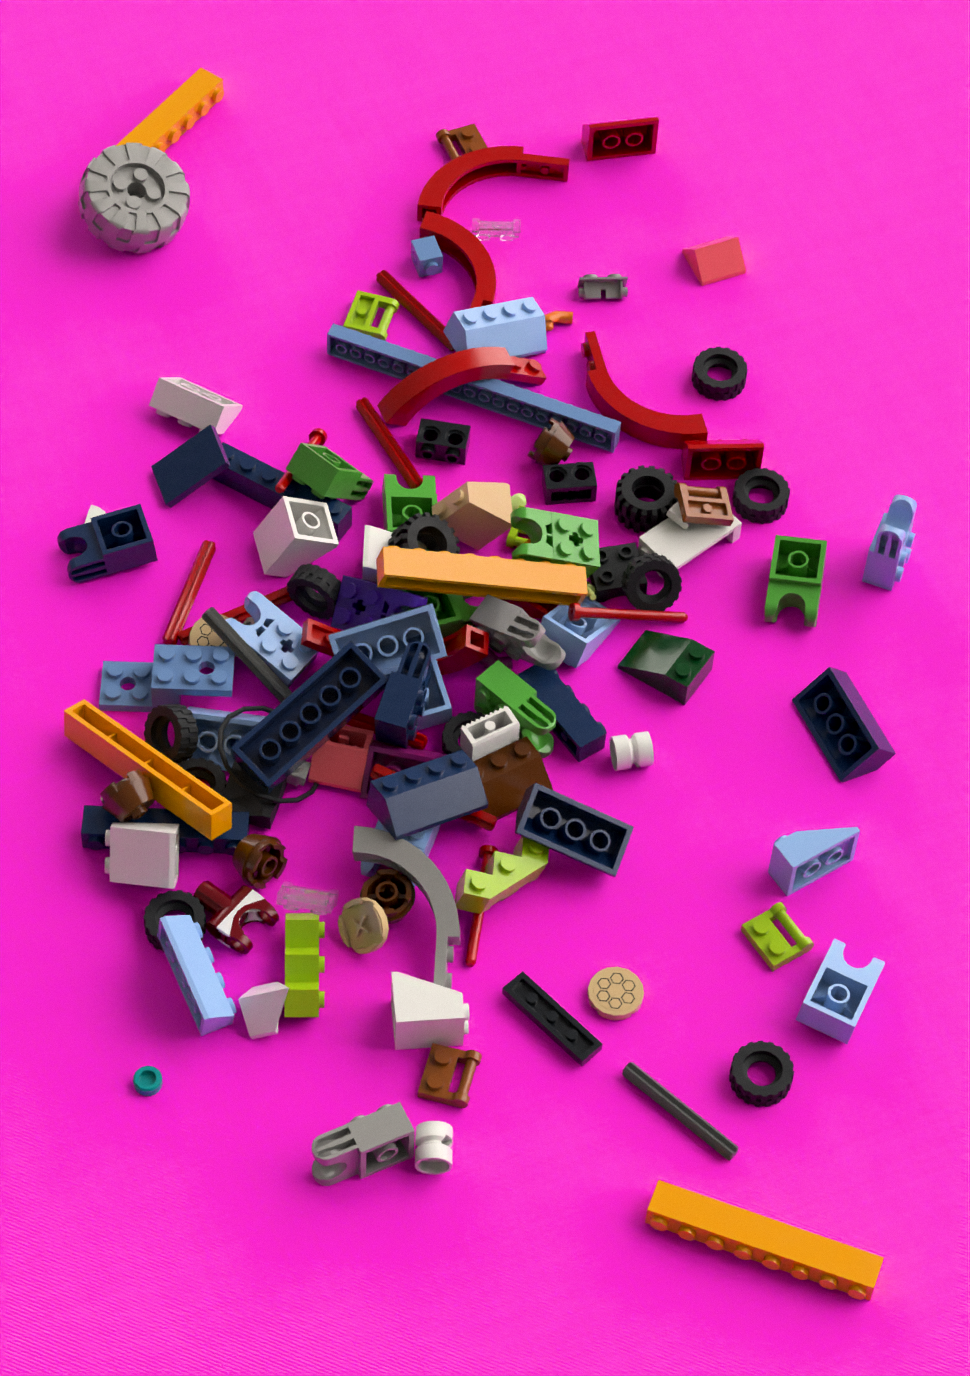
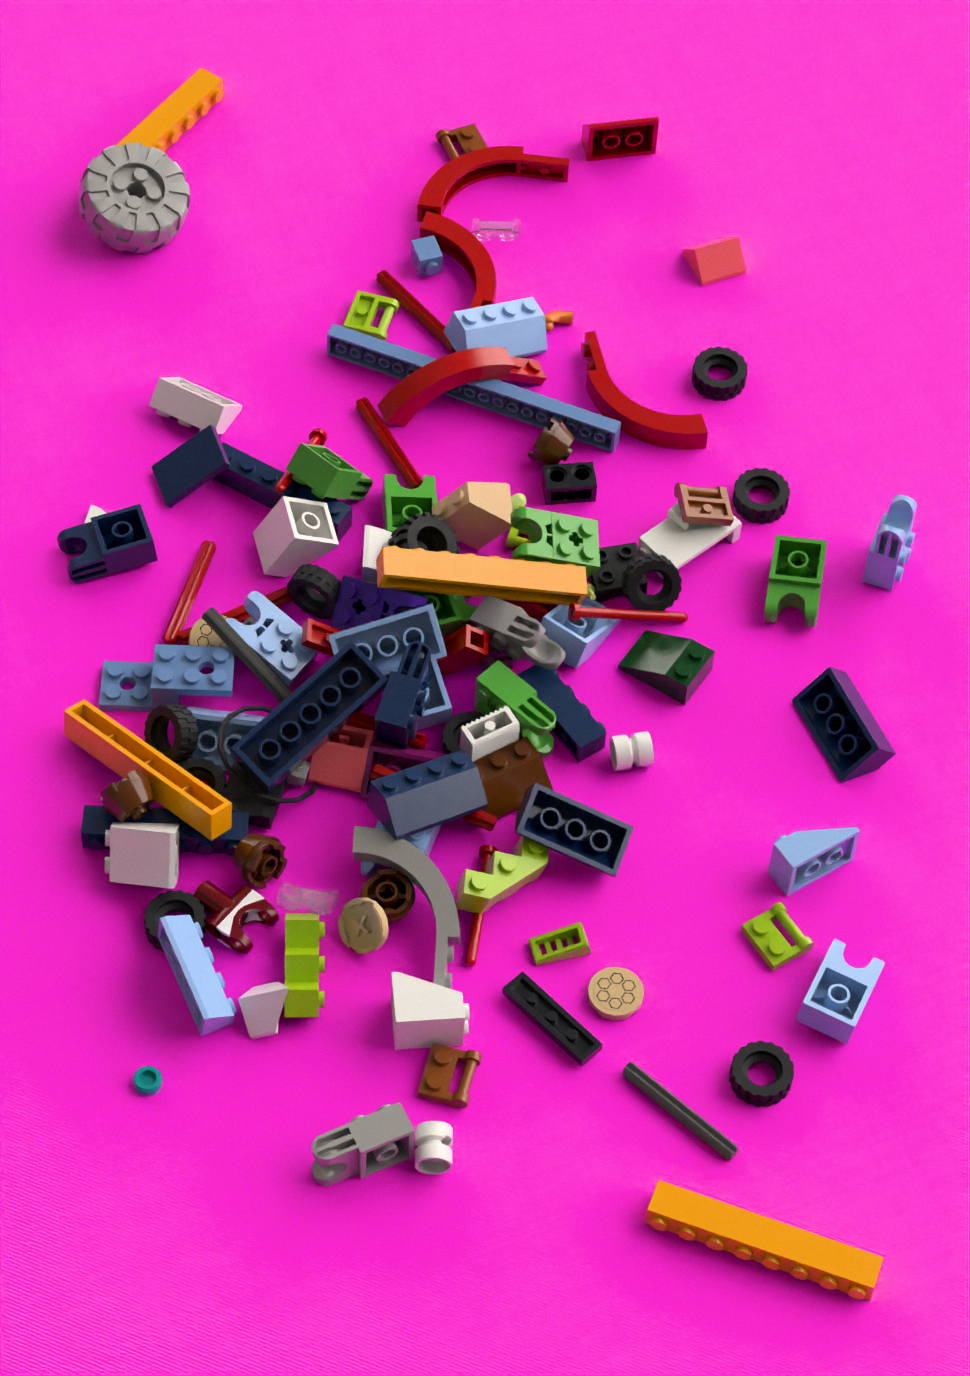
brick [415,418,471,465] -> none
light grey hinge [577,274,628,300] -> none
black tyre [614,465,678,534] -> none
red slope [681,439,764,480] -> none
none -> lime slope [528,921,592,965]

